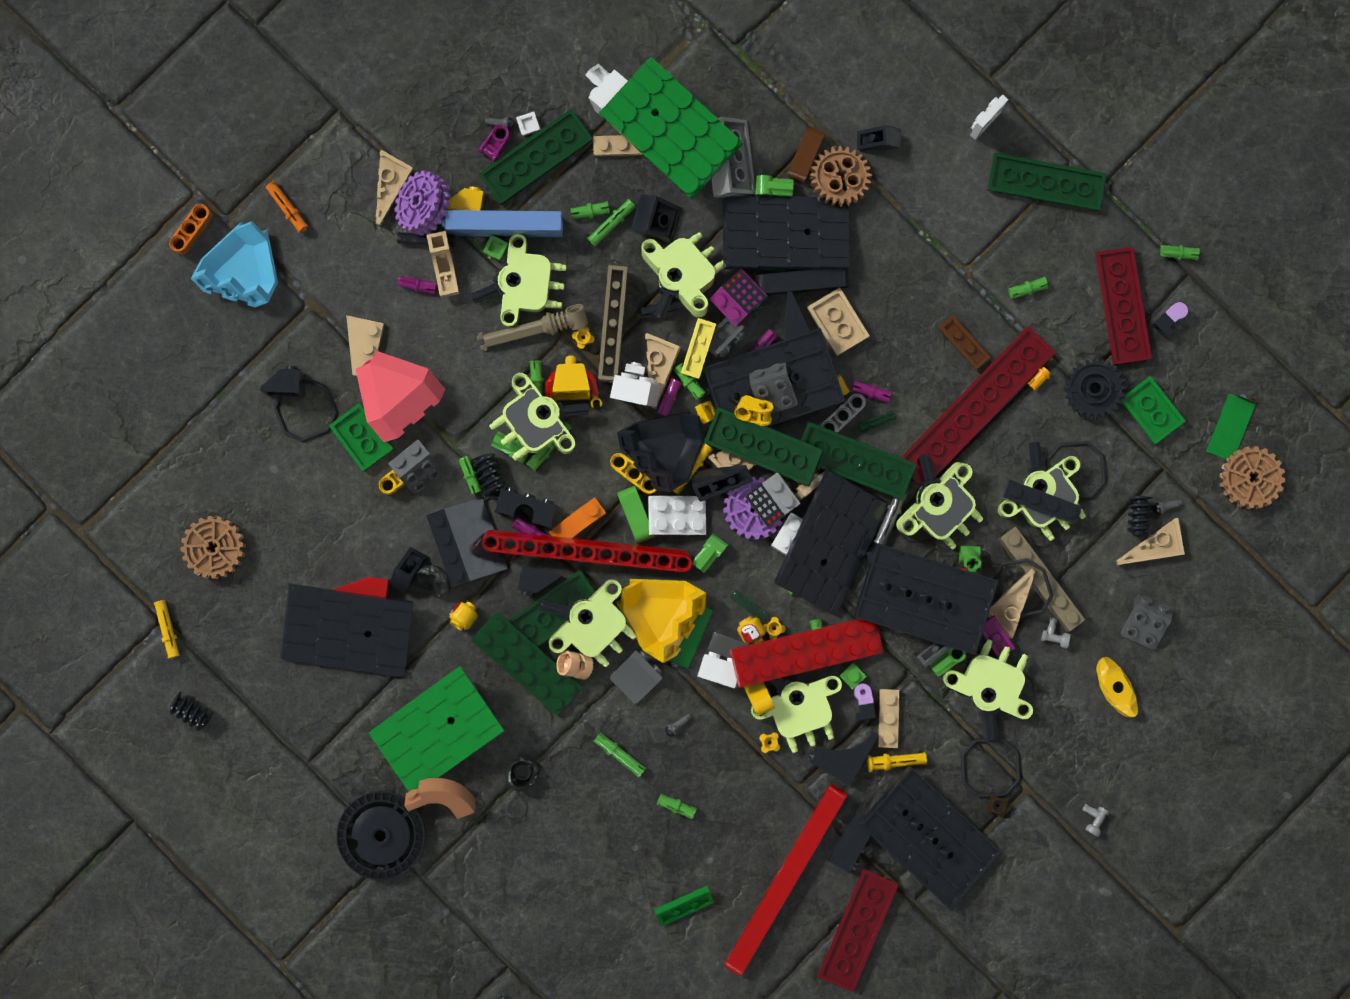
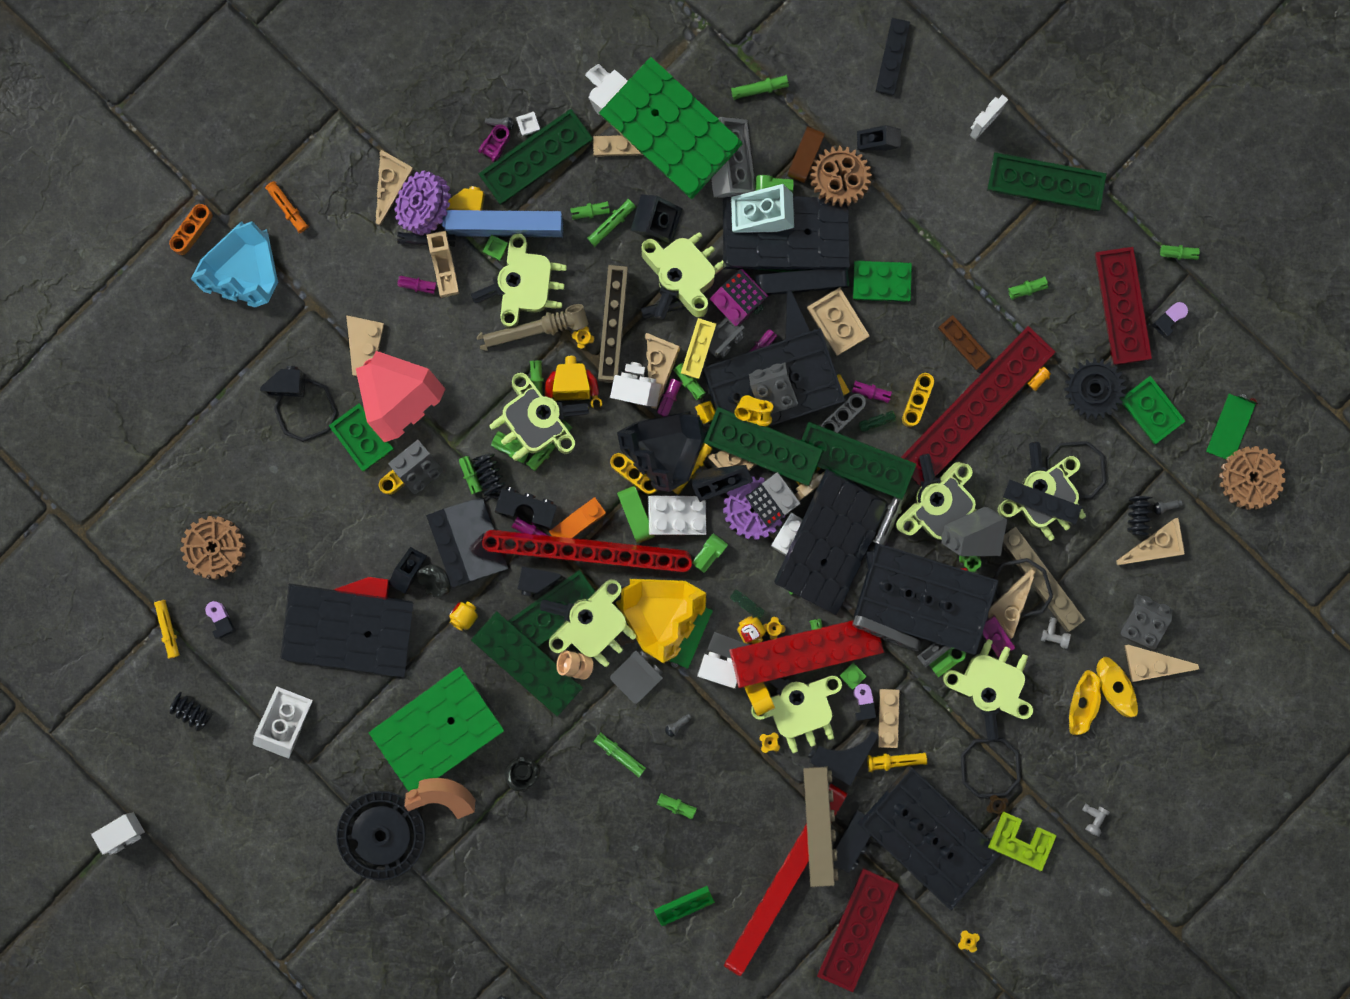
none -> white brick [91,812,145,855]
none -> leg [205,601,236,639]
none -> white slope [253,687,313,758]
none -> bright green pin [731,75,789,100]
none -> light aqua slope [731,184,794,233]
none -> dark tan brick [804,767,838,887]
none -> dark grey beam [852,616,921,651]
none -> green plate [853,261,912,302]
none -> black plate [875,18,910,96]
none -> yellow beam [902,373,934,428]
none -> dark grey slope [941,507,1007,556]
none -> yellow plate [958,930,980,952]
none -> lime plate [988,812,1057,871]
none -> yellow piece [1069,670,1101,735]
none -> tan wing [1124,645,1199,682]

